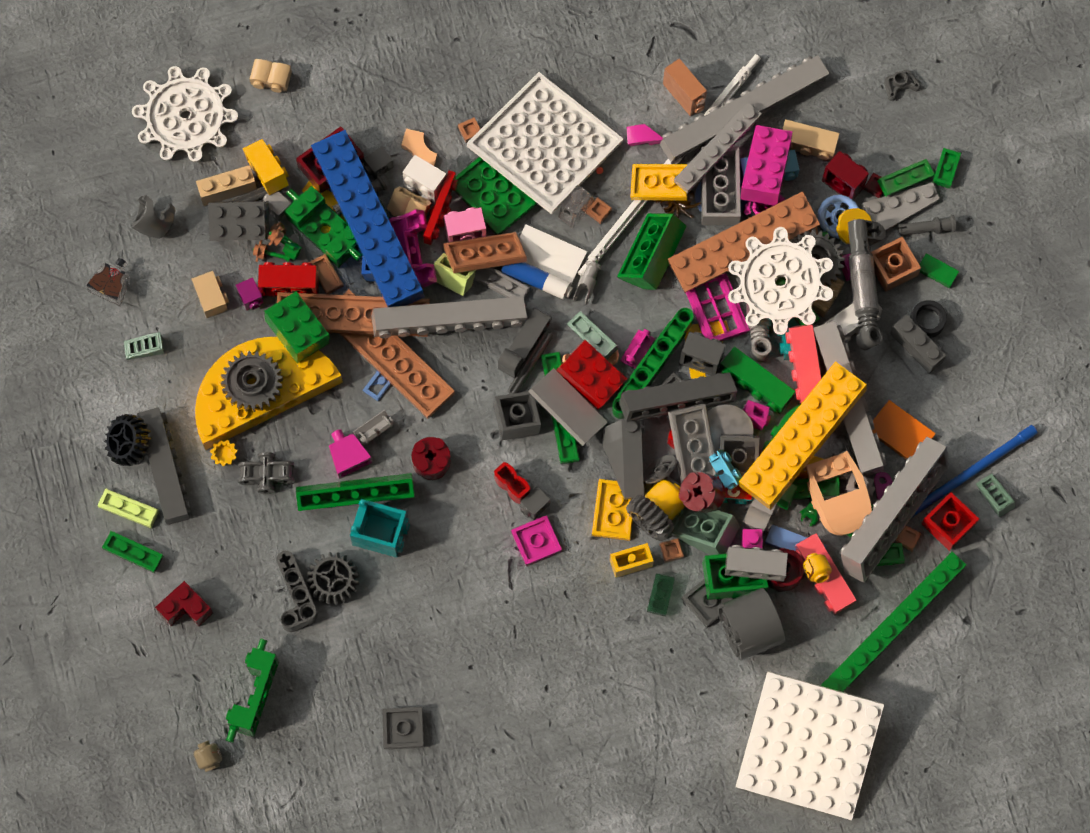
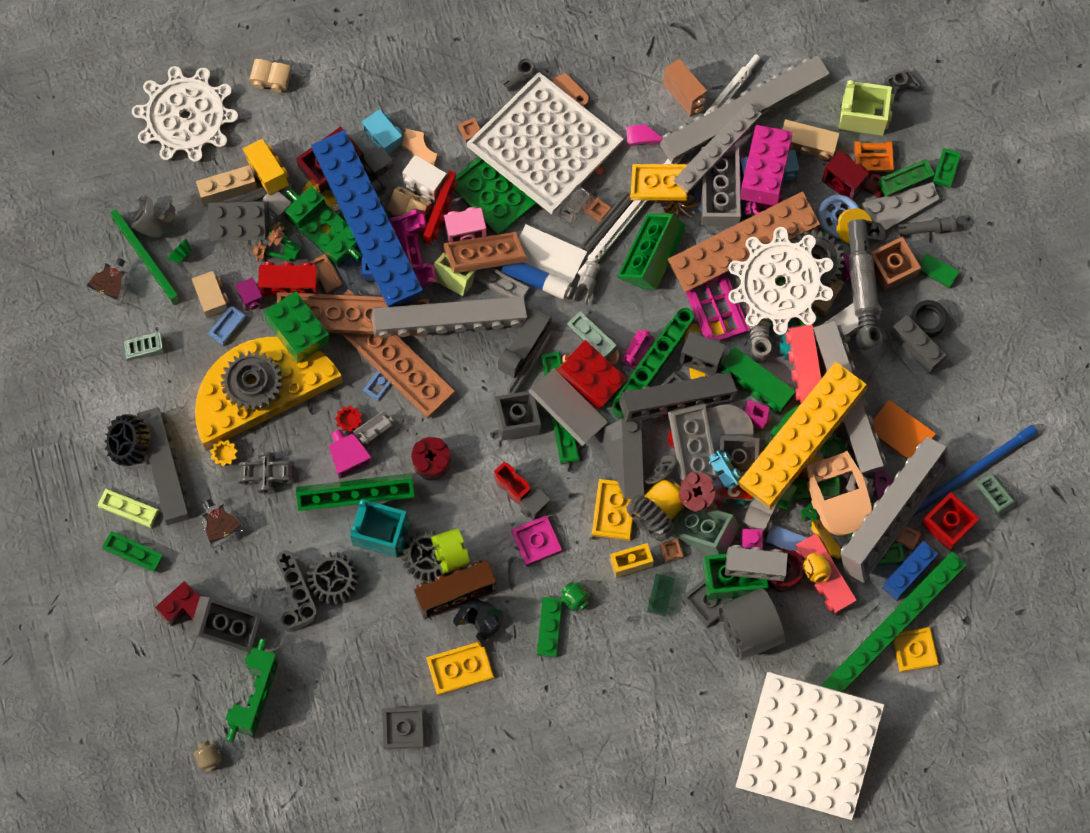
none -> green tile [110,209,180,305]
none -> green piece [167,238,192,263]
none -> dark grey brick [189,596,262,652]
none -> torso [200,499,245,549]
none -> medium blue tile [208,305,247,346]
none -> red piece [335,405,362,432]
none -> medium azure brick [362,109,403,154]
none -> dark grey gear [401,530,446,582]
none -> reddish brown brick [414,560,496,619]
none -> yellow tile [426,642,494,696]
none -> lime brick [431,528,470,574]
none -> black piece [453,599,504,647]
none -> dark grey pin [502,58,536,91]
none -> green plate [537,597,562,658]
none -> nougat piece [552,73,589,107]
none -> green head [561,582,590,611]
none -> dark grey axle [581,192,633,252]
none -> yellow piece [811,519,841,559]
none -> green piece [820,434,847,458]
none -> yellowish green container [839,80,894,136]
none -> orange plate [854,141,894,173]
none -> blue brick [882,541,938,601]
none -> yellow tile [893,627,939,672]

